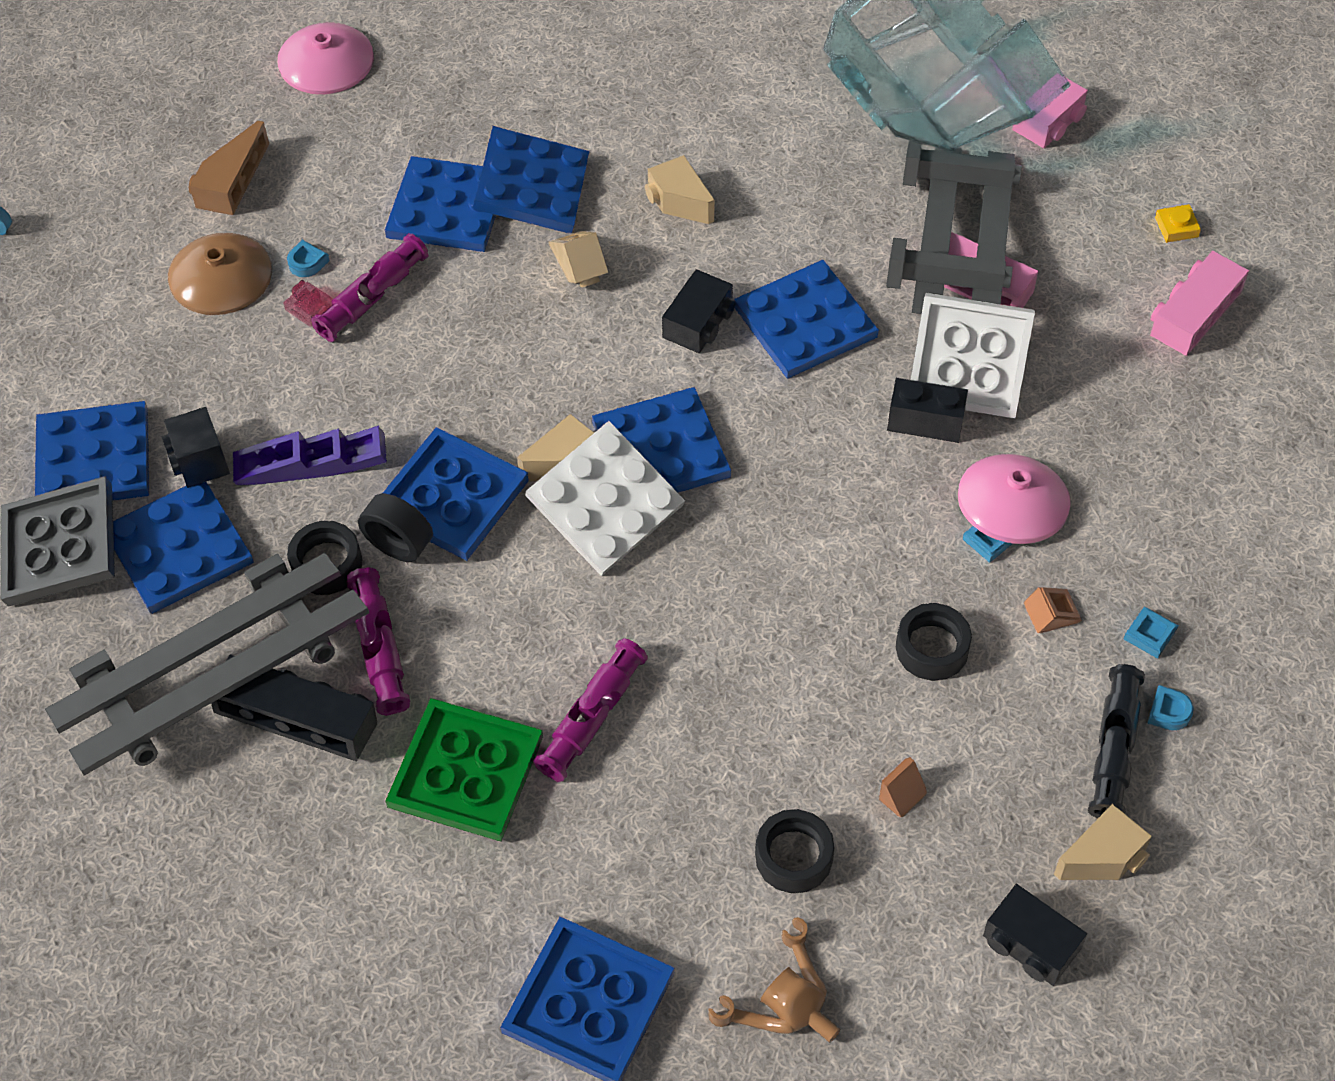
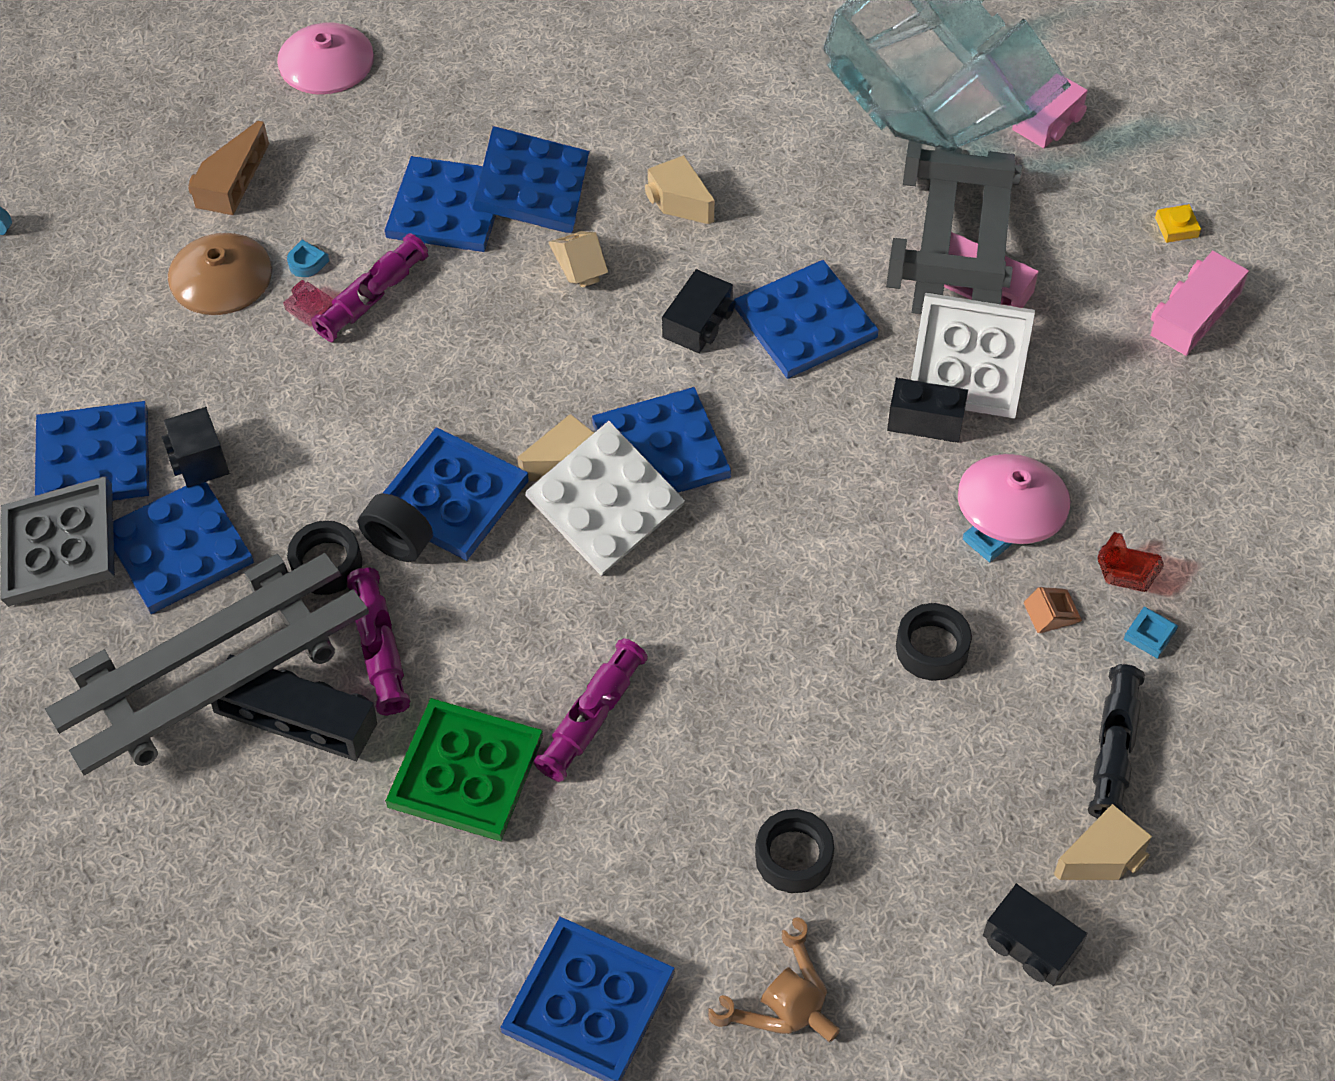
dark purple slope [233,425,387,485] -> none
nougat slope [879,757,927,817] -> none
dark azure tile [1148,685,1194,730] -> none
none -> clear red bracket [1097,532,1164,592]

